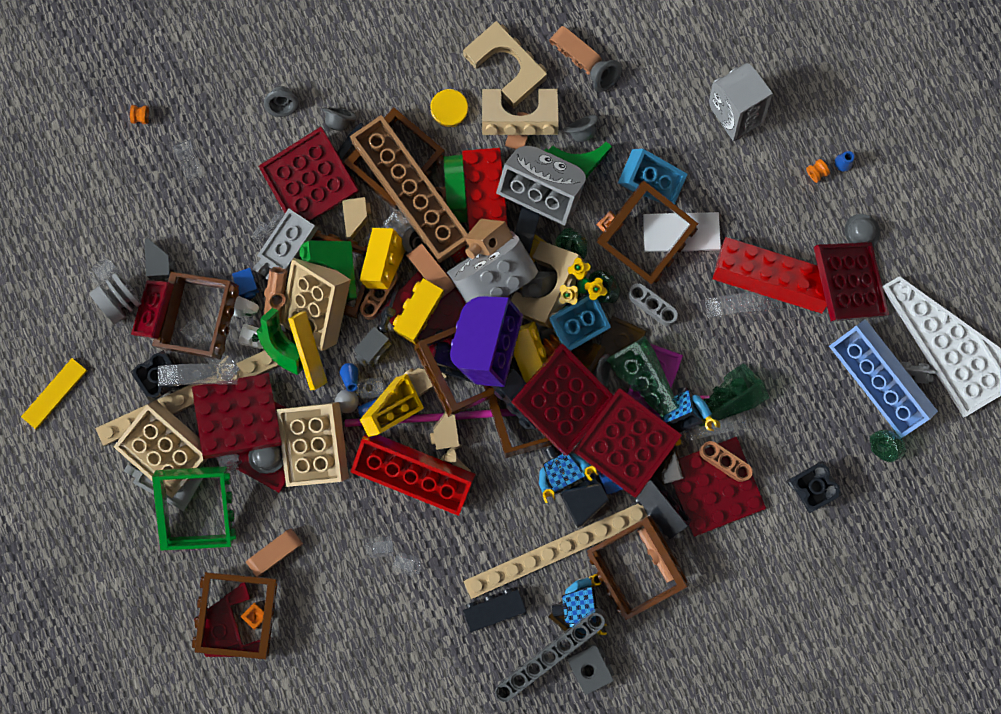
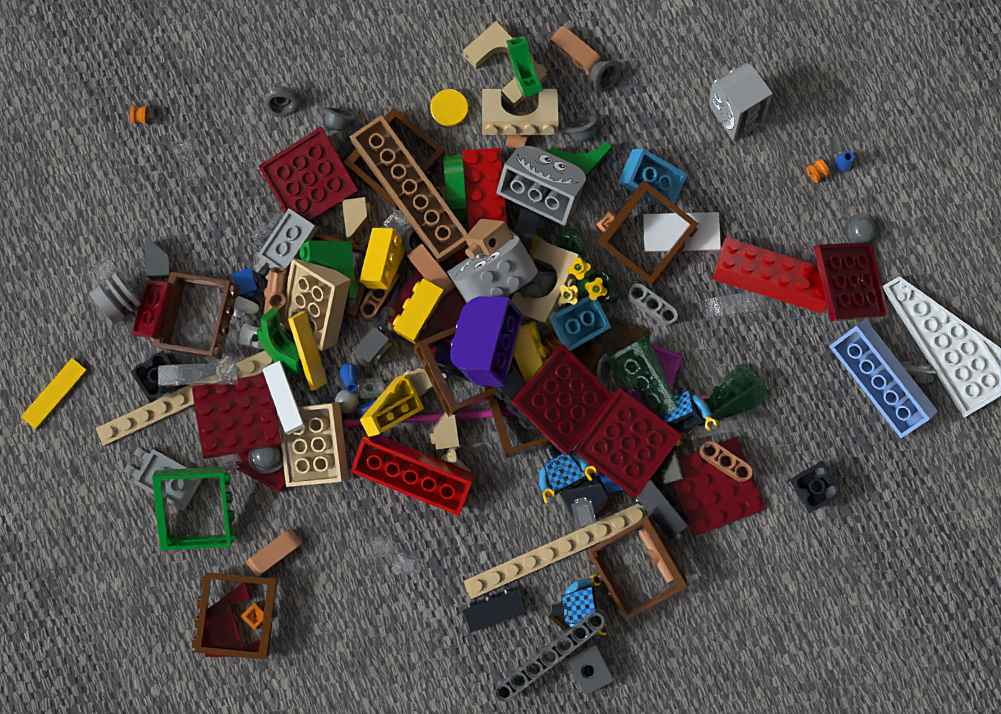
tan slope [114,400,208,498] -> none
clear green hair [869,430,906,463] -> none
none -> white tile [262,361,305,435]
none -> green arch [506,36,543,96]
none -> clear brick [571,497,597,528]

